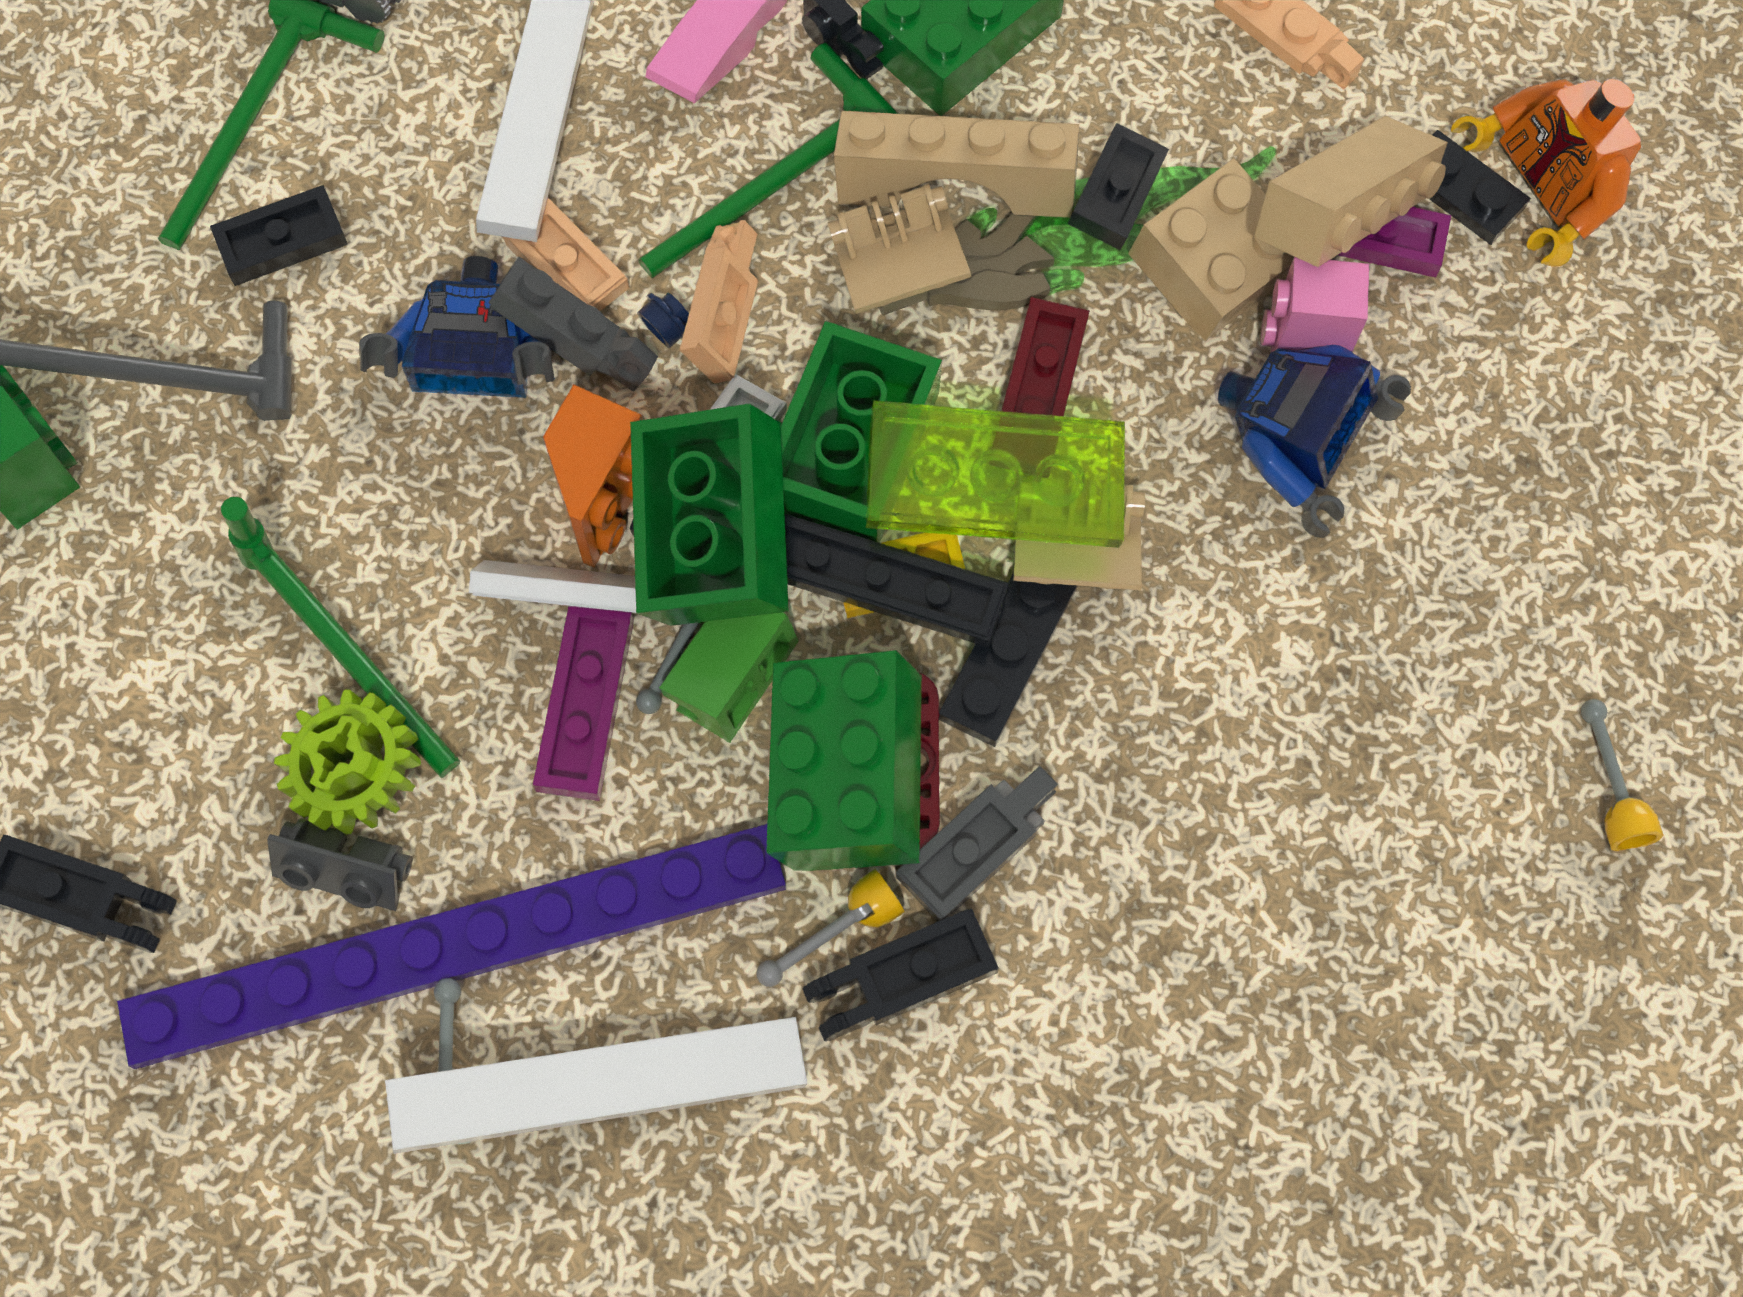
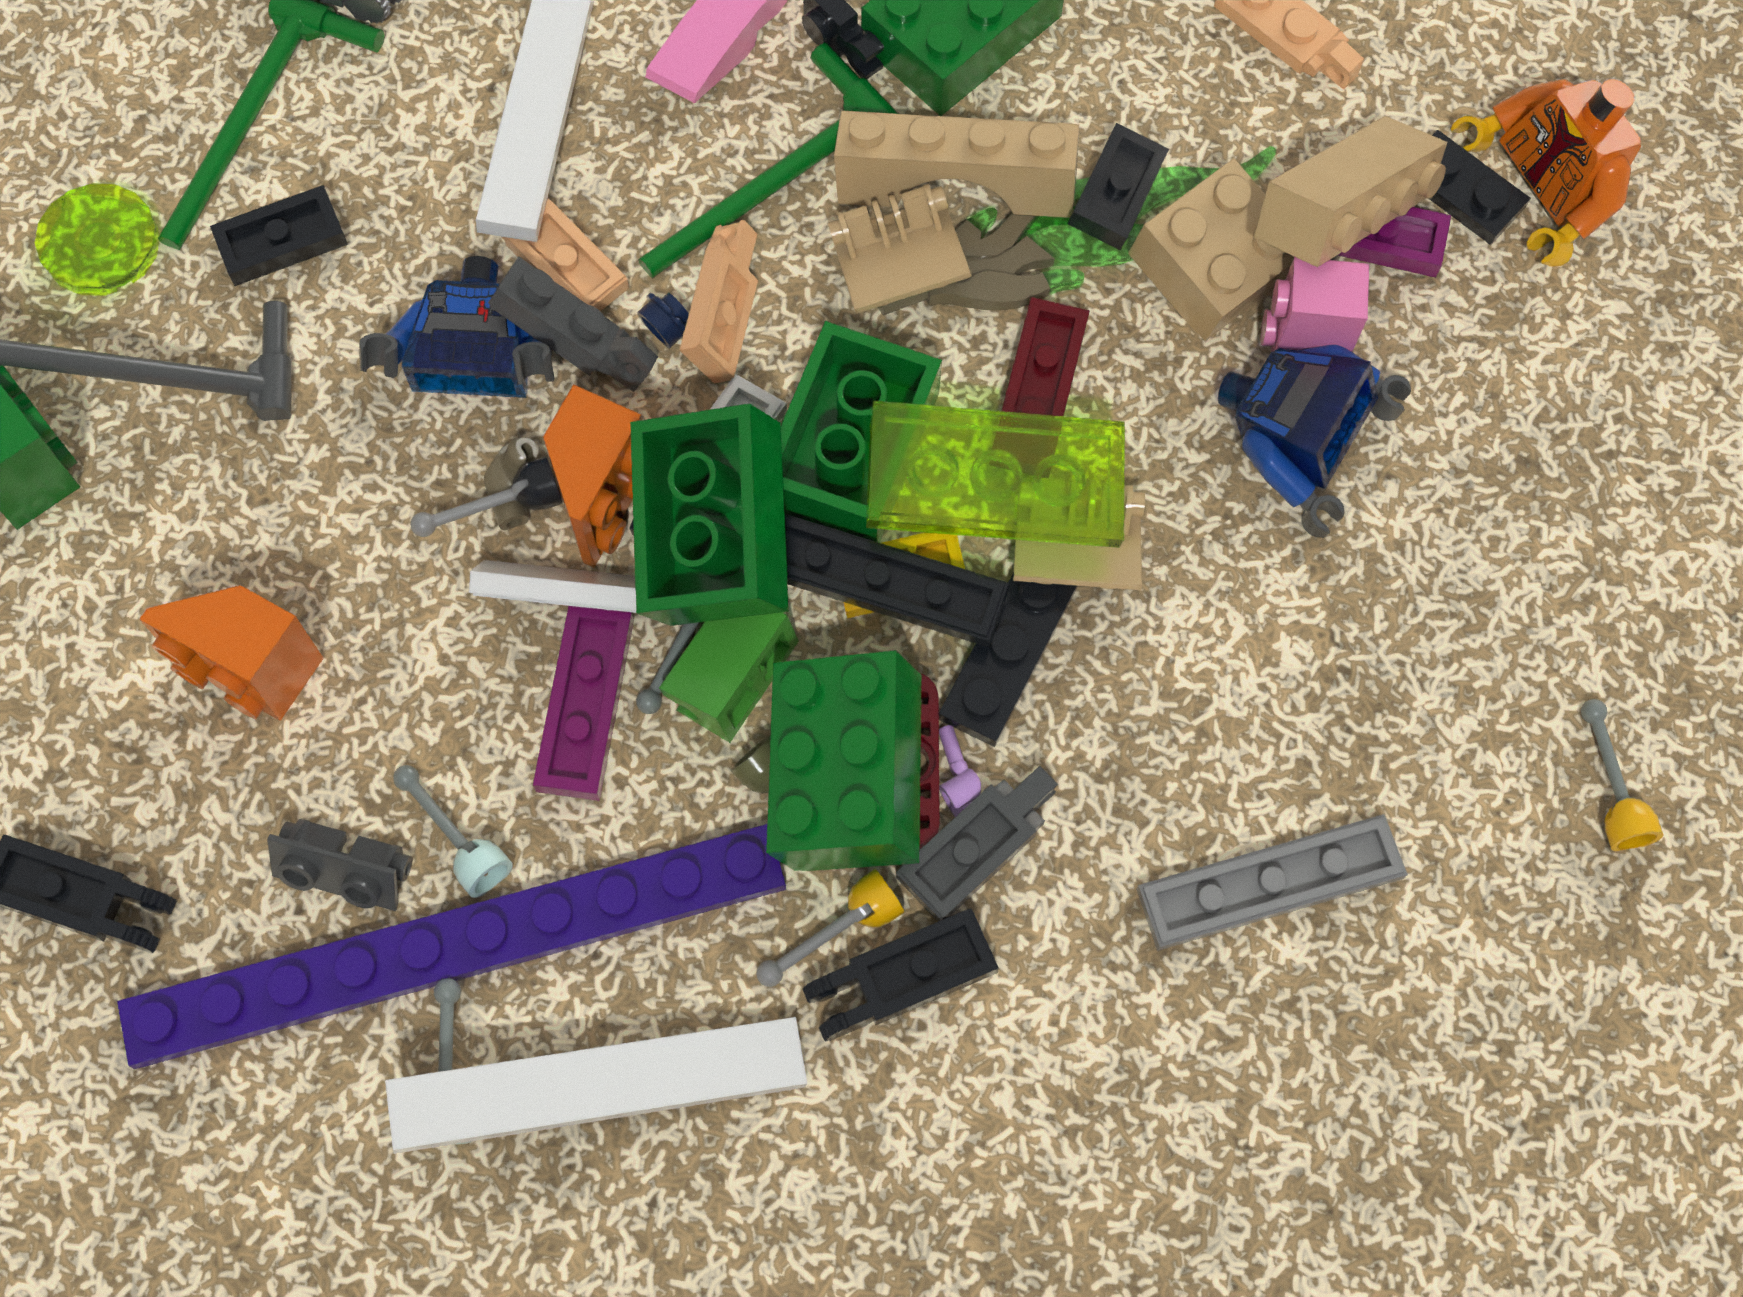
green bar [221,497,461,778] -> none
lime gear [274,689,421,834] -> none
none -> clear neon green tile [35,183,160,296]
none -> orange slope [139,585,324,721]
none -> hinge [393,765,513,898]
none -> hinge [410,456,563,537]
none -> dark tan arm [484,437,540,530]
none -> olive hinge [731,736,770,794]
none -> lavender hand [939,725,981,817]
none -> light grey tile [1136,814,1408,951]

